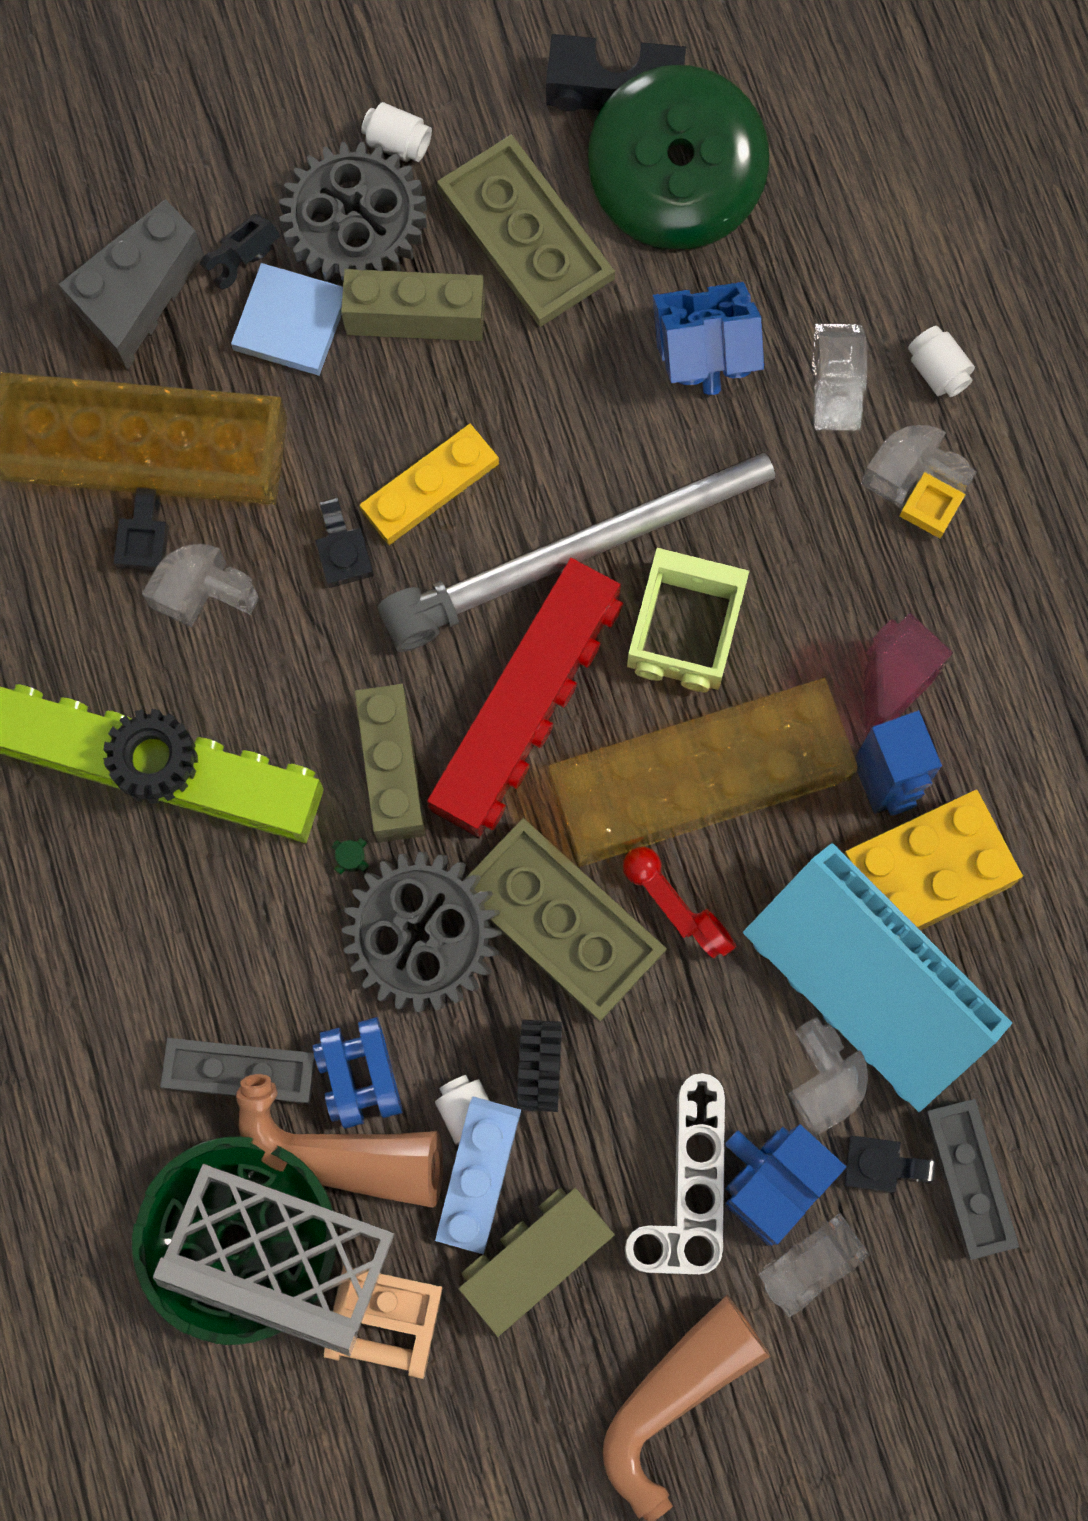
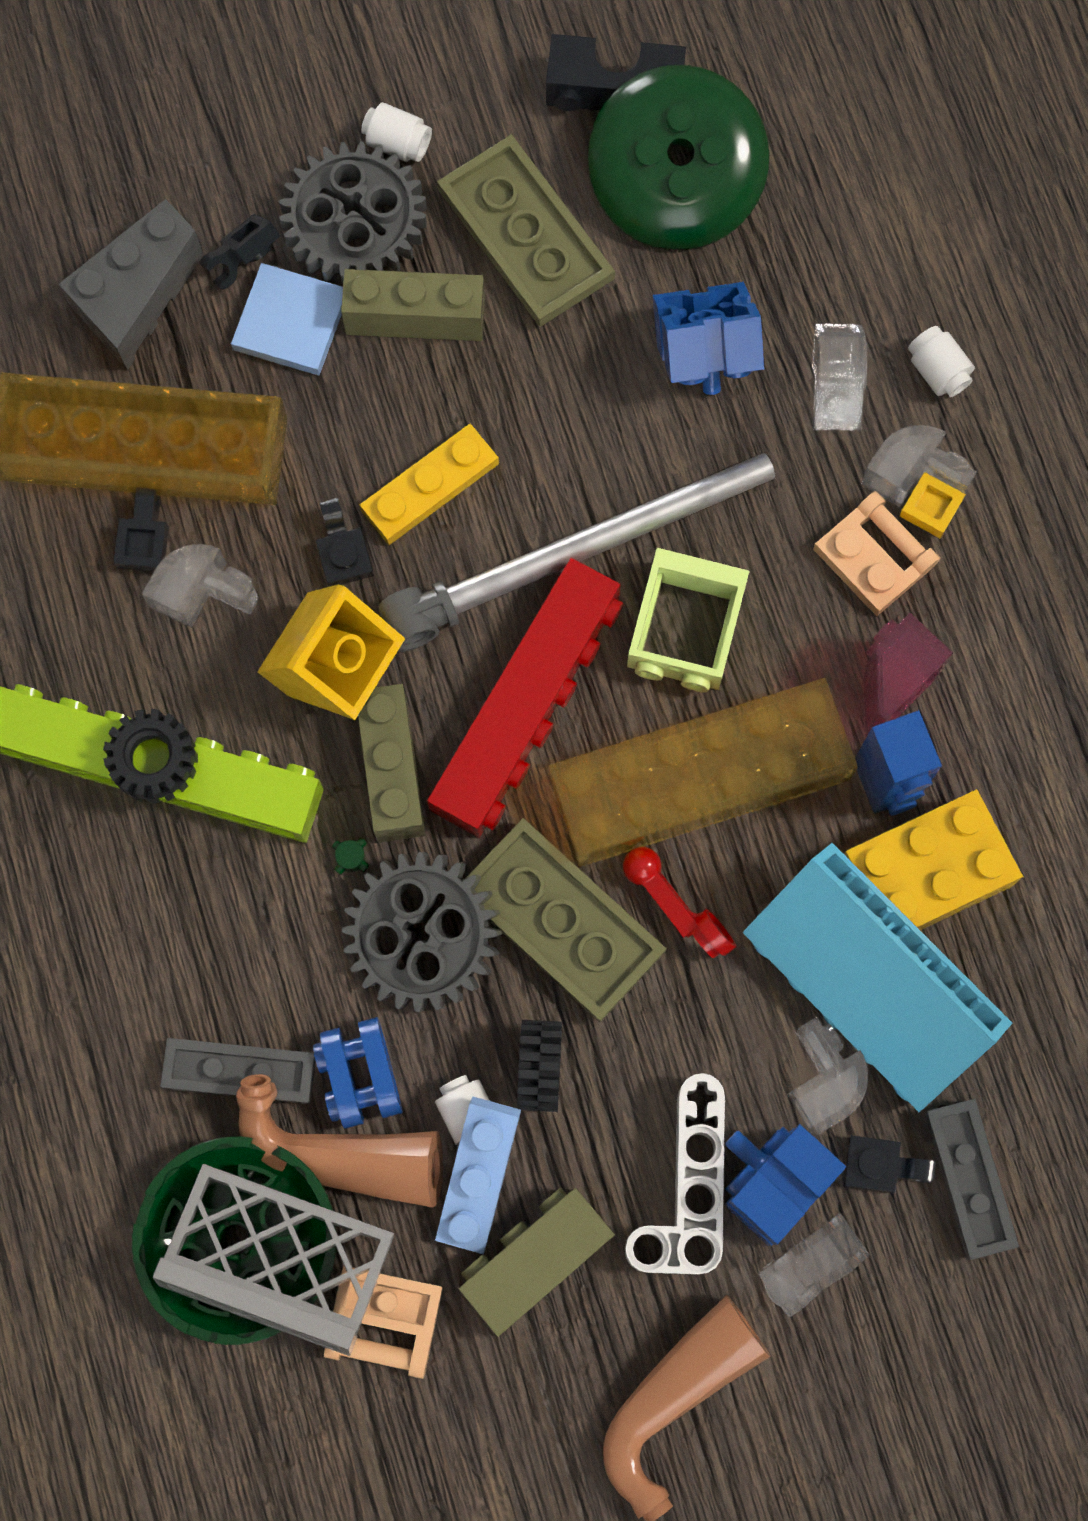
none -> yellow slope [258,584,405,720]
none -> light nougat plate [813,491,941,616]

